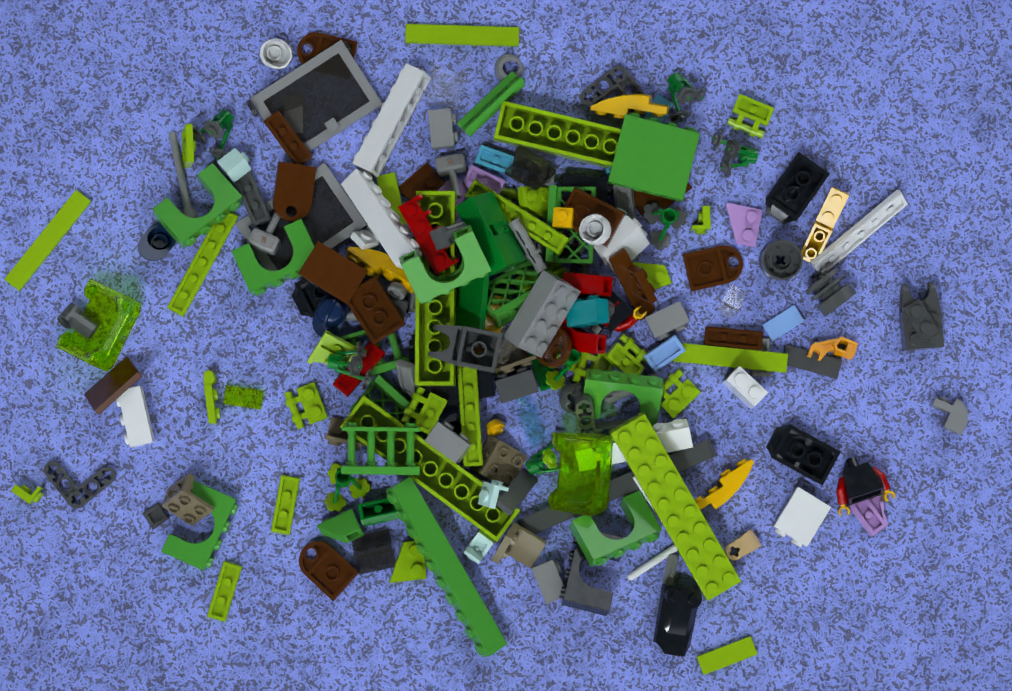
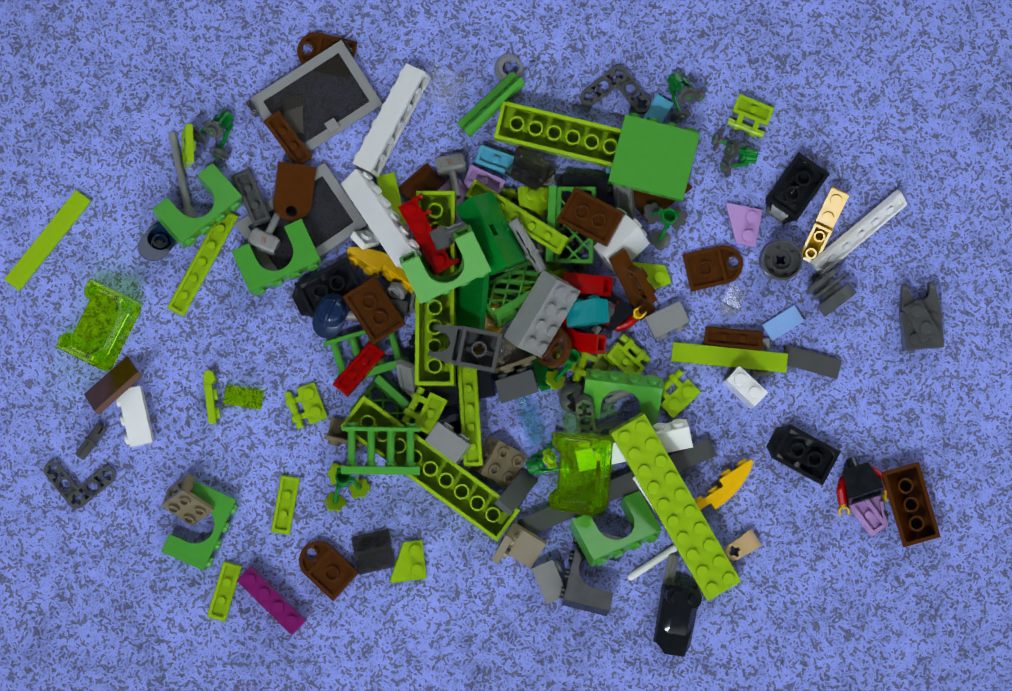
lime bracket [11,484,44,504] -> none
dark grey piece [57,303,99,339] -> none
dark grey tile [142,503,170,529] -> none
light aqua brick [217,148,251,183] -> none
white hair [260,38,292,70] -> none
reddish brown tile [298,241,368,304] -> none
lime wing [307,330,357,365] -> none
bright green slope [317,509,364,543] -> none
plant [327,341,373,390] -> none
green brick [358,498,399,527] -> none
bright green brick [386,476,507,657] -> none
lime tile [405,24,519,47] -> none
light grey brick [428,108,458,151] -> none
light aqua bracket [463,530,495,564] -> none
light aqua bracket [478,479,509,509] -> none
yellow plate [486,419,505,436] -> none
yellow plate [552,207,574,229] -> none
white hair [579,213,611,245] -> none
yellow slope [590,94,670,119] -> none
light blue tile [643,334,686,372] -> none
lime bracket [691,206,711,235] -> none
lime tile [696,636,758,675] -> none
white brick [772,487,831,548] -> none
light orange piece [806,336,858,361] -> none
light grey brick [929,396,968,435] -> none
none -> dark grey axle [75,423,107,460]
none -> magenta brick [237,566,307,635]
none -> reddish brown slope [881,462,941,547]

